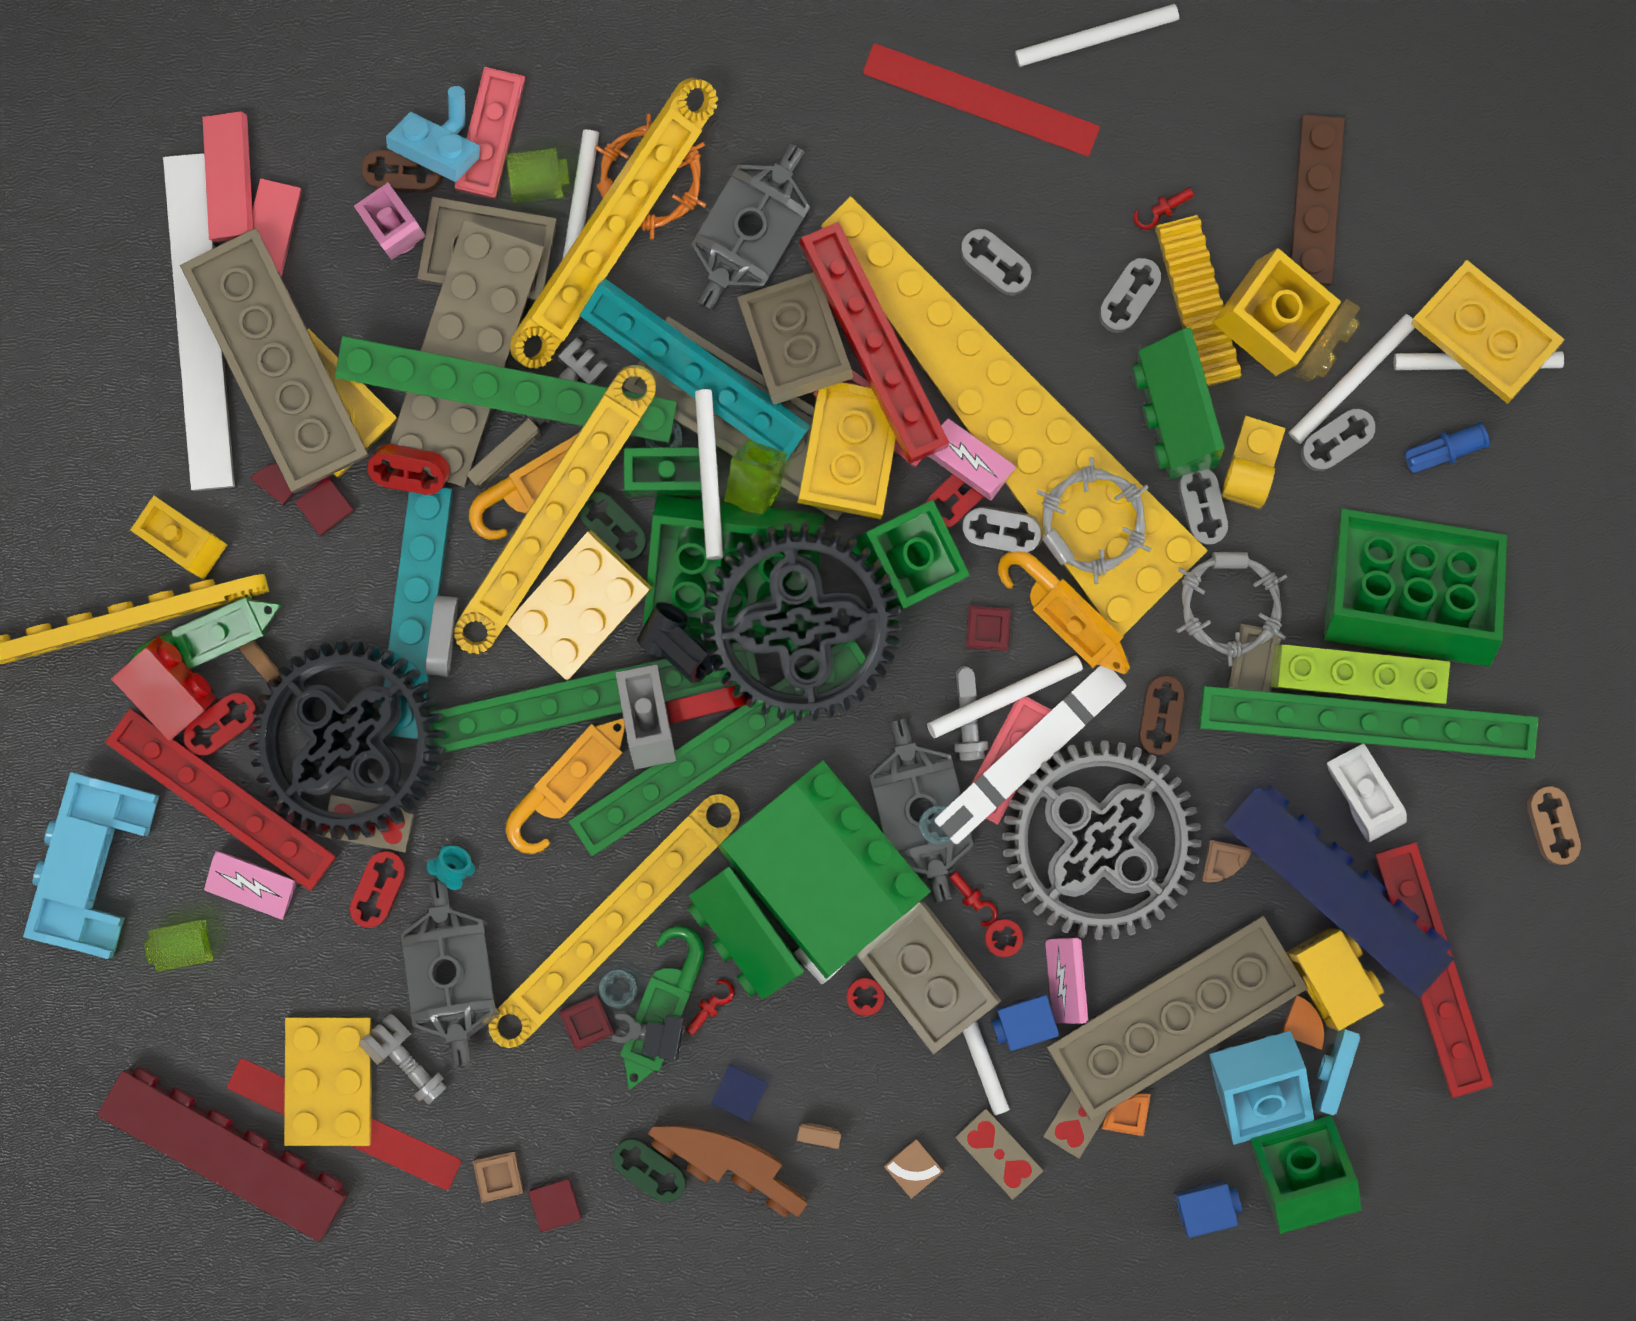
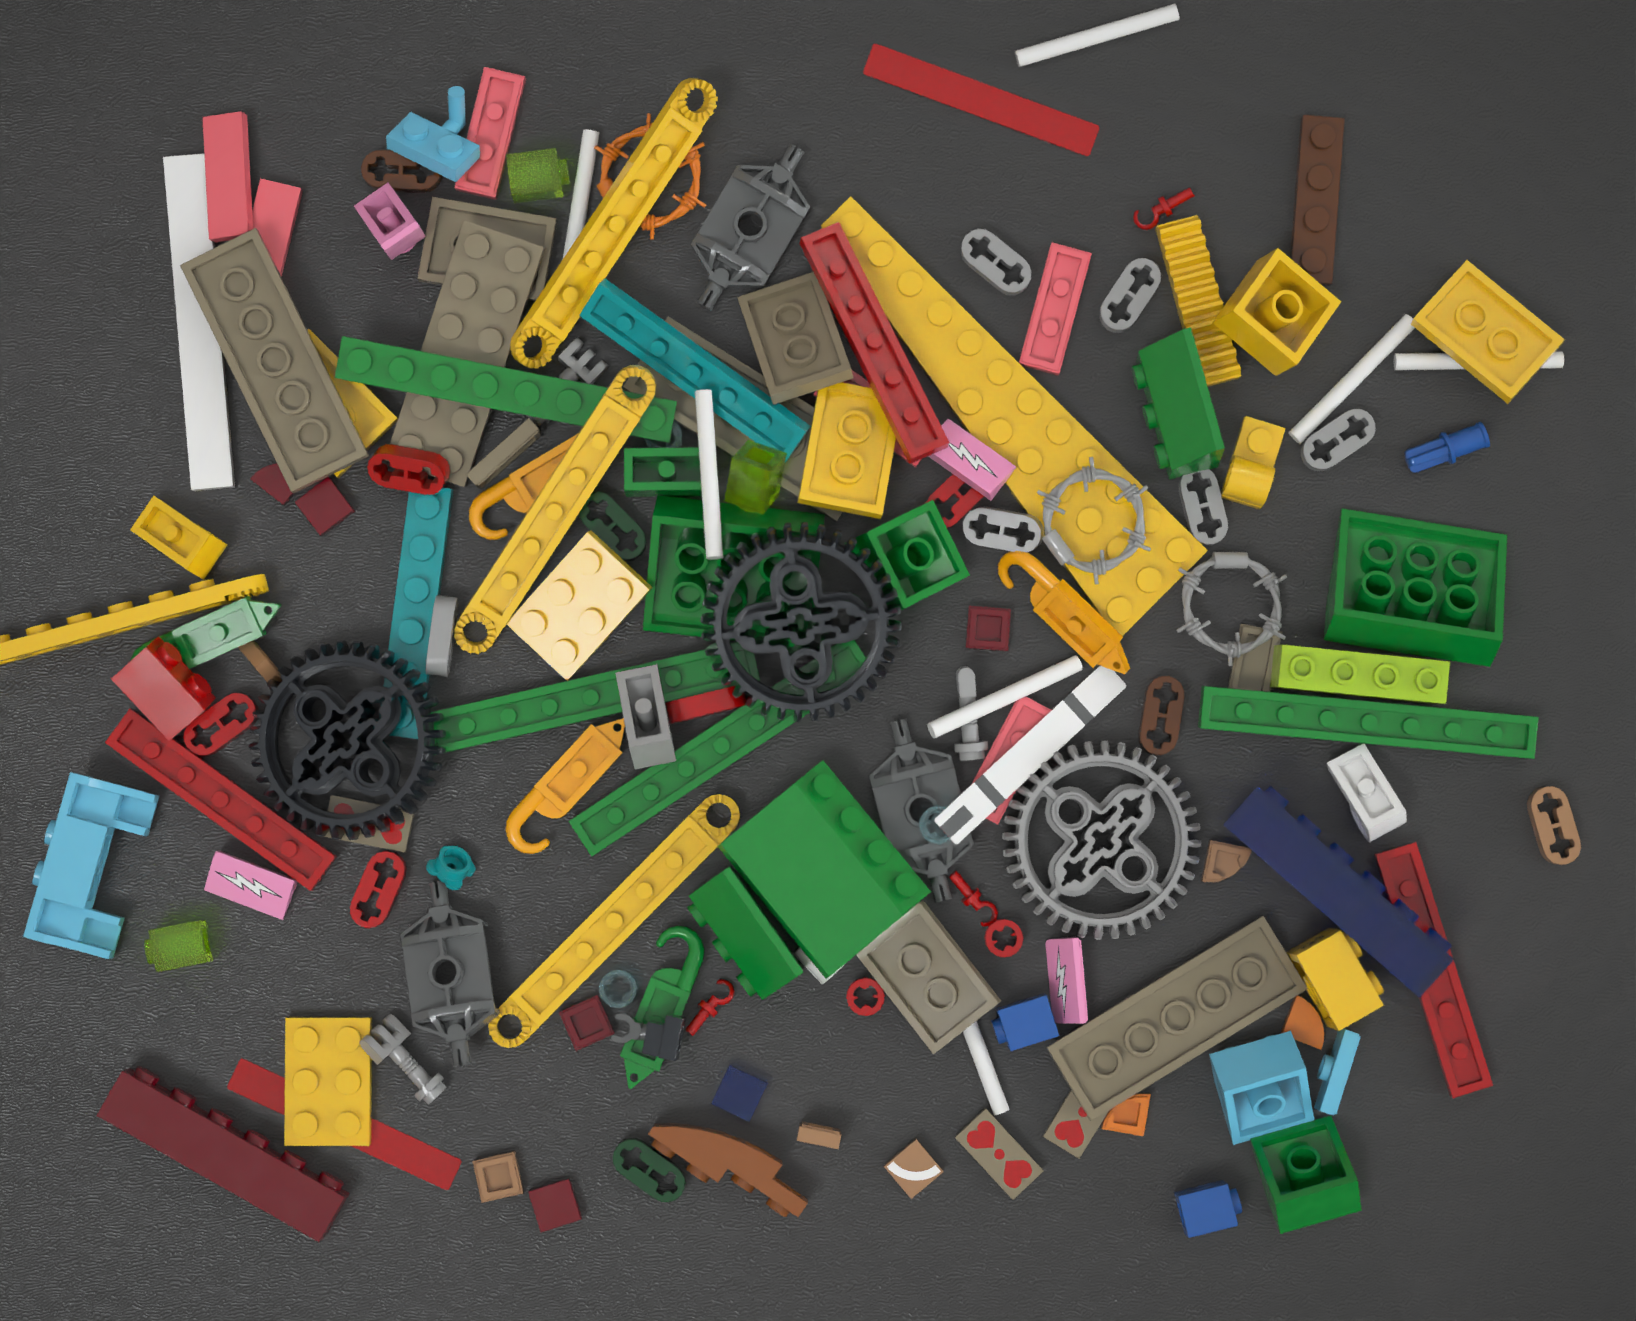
black piece [637,602,717,683] -> none
clear yellow plate [1295,299,1360,383] -> none
none -> coral tile [1019,242,1092,375]

